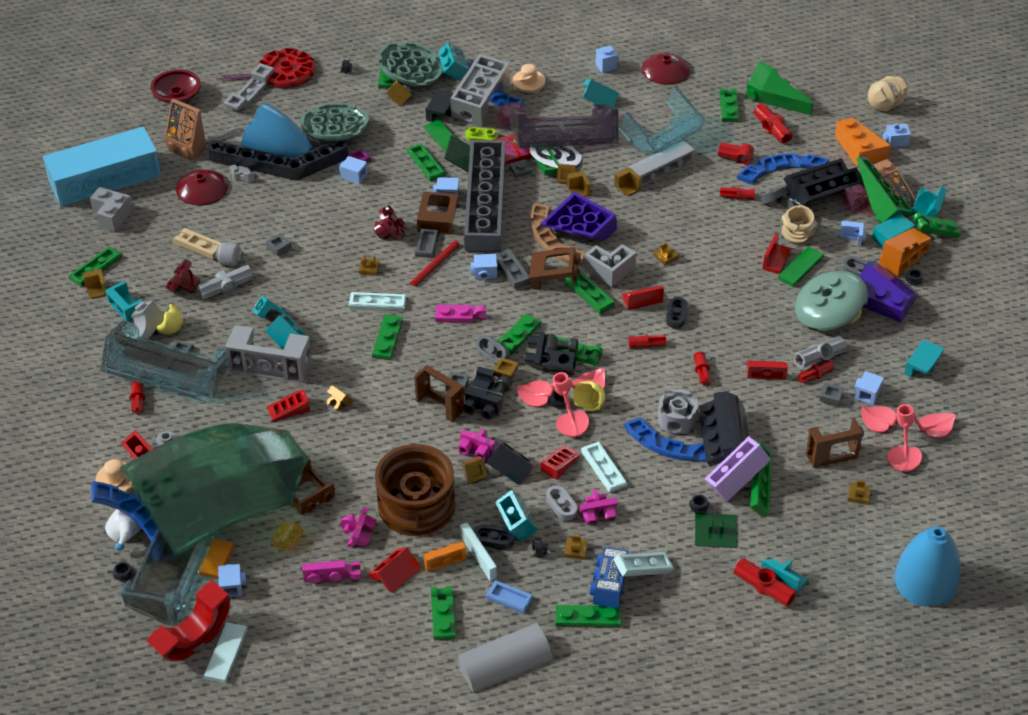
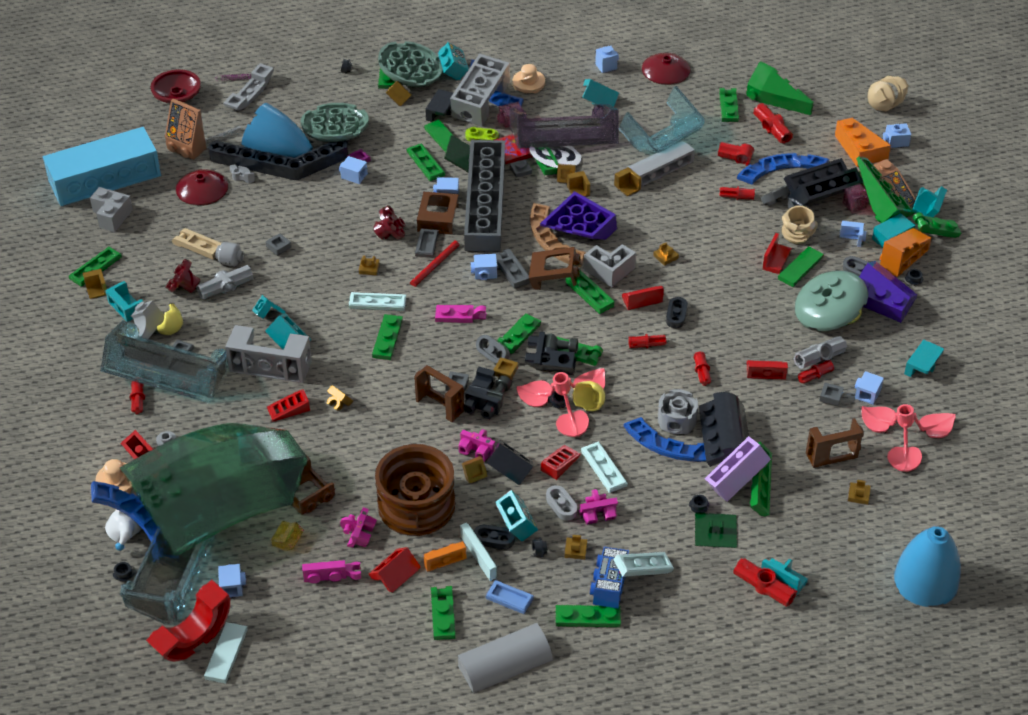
orange tile [199,539,234,579] -> none
red plate [257,48,316,88] -> none

